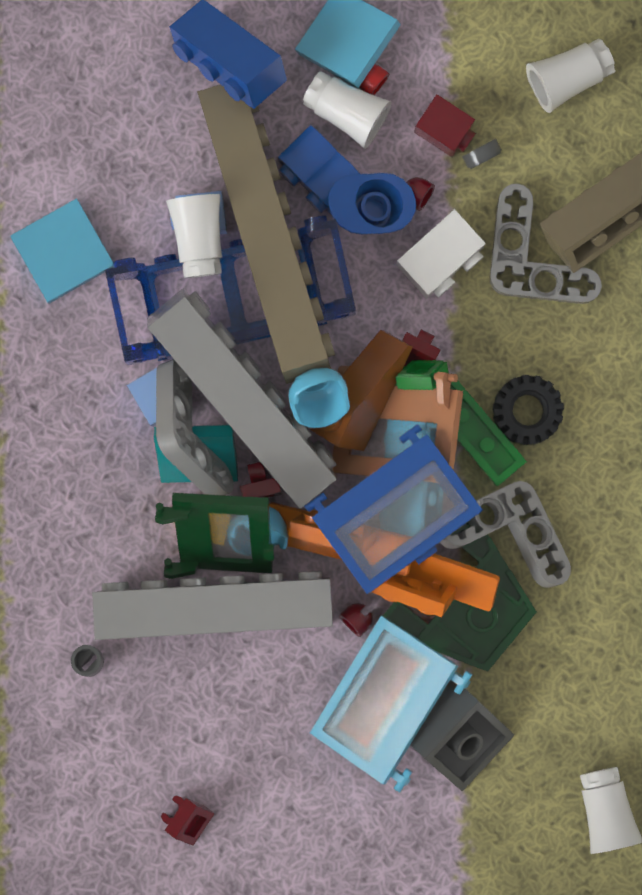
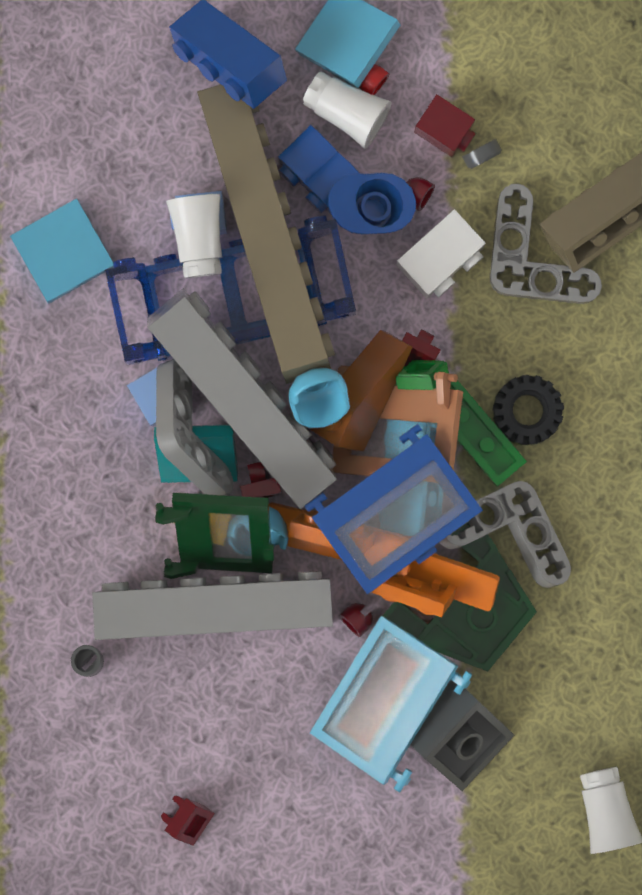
white plant [526,39,615,113] -> none

